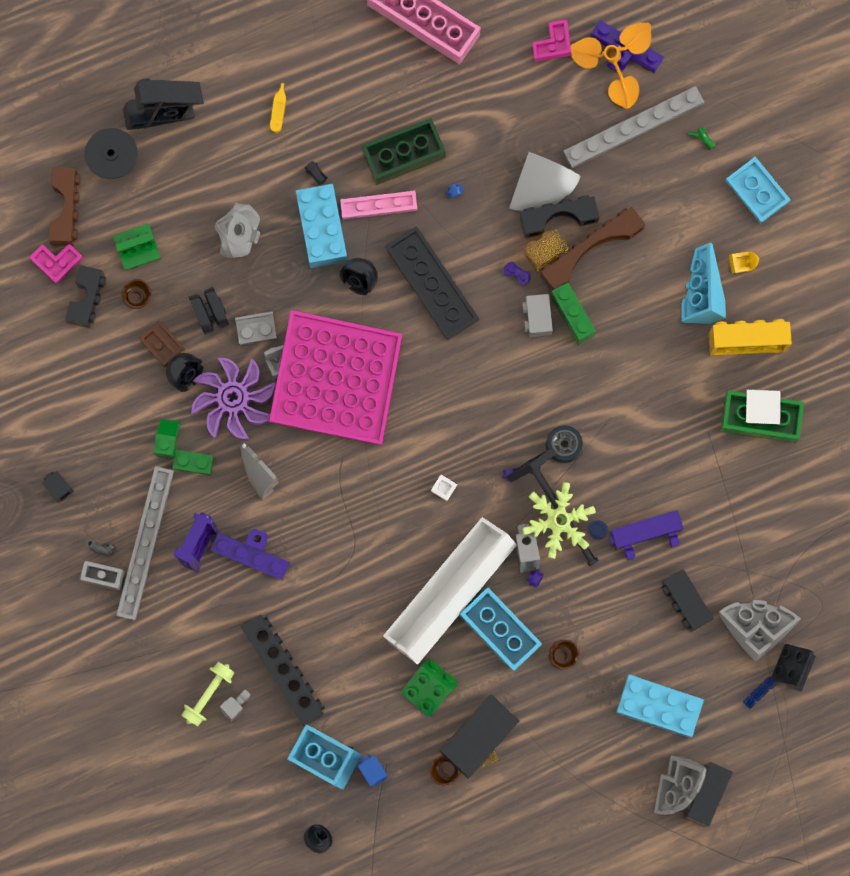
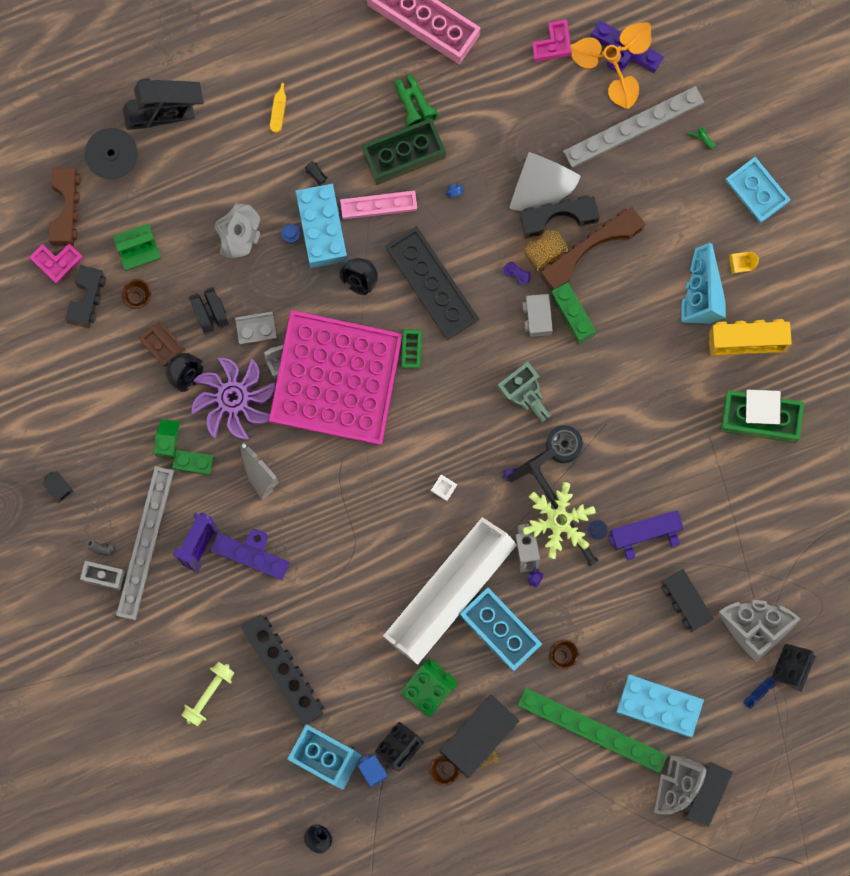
light grey piece [219,689,251,722] -> none
none -> blue plate [281,224,300,243]
none -> black bracket [375,722,424,772]
none -> green piece [394,74,439,128]
none -> green slope [401,329,422,368]
none -> sand green brick [496,361,551,423]
none -> green plate [518,688,668,774]

